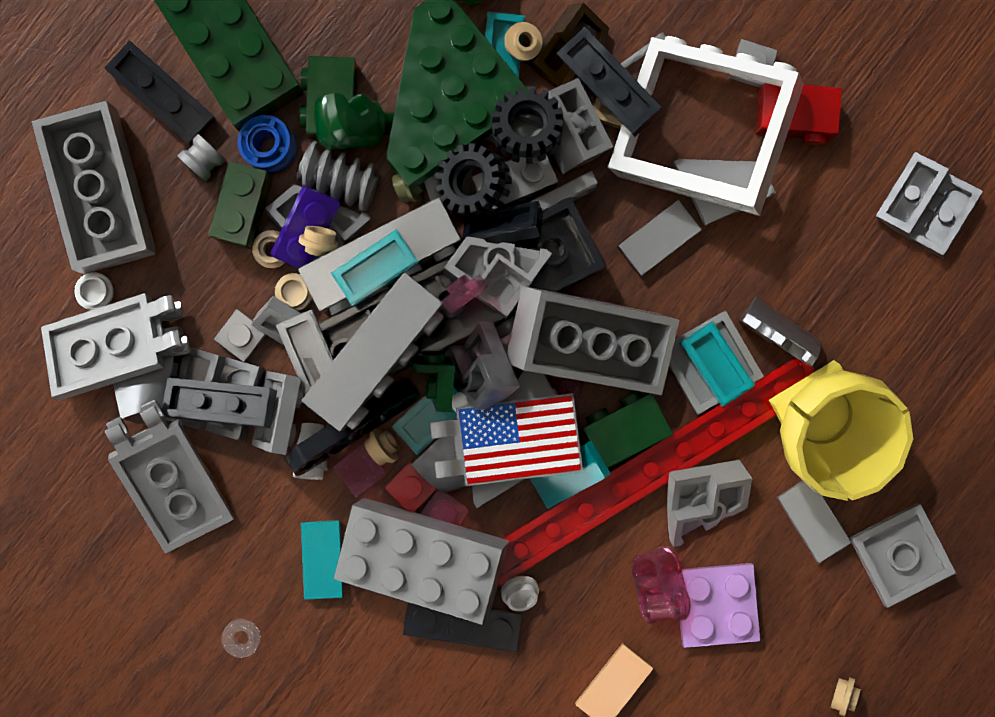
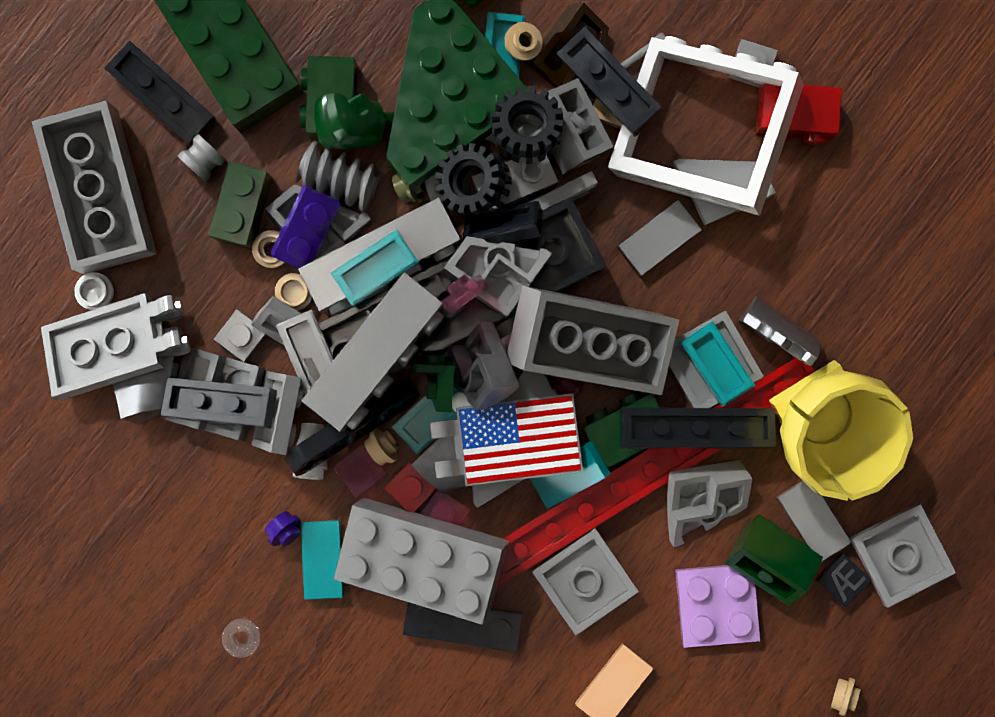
light grey tile [105,399,234,554] -> none
blue wheel [238,115,297,174] -> none
tan plate [298,226,338,256] -> none
white plate [501,576,539,611] -> none
clear pink piece [631,546,691,624] -> none
flat silver slope [876,152,983,259] -> none
none -> dark purple plate [265,511,301,546]
none -> light grey plate [532,528,639,635]
none -> black plate [620,408,776,448]
none -> dark green brick [725,514,823,606]
none -> black tile [815,553,871,608]

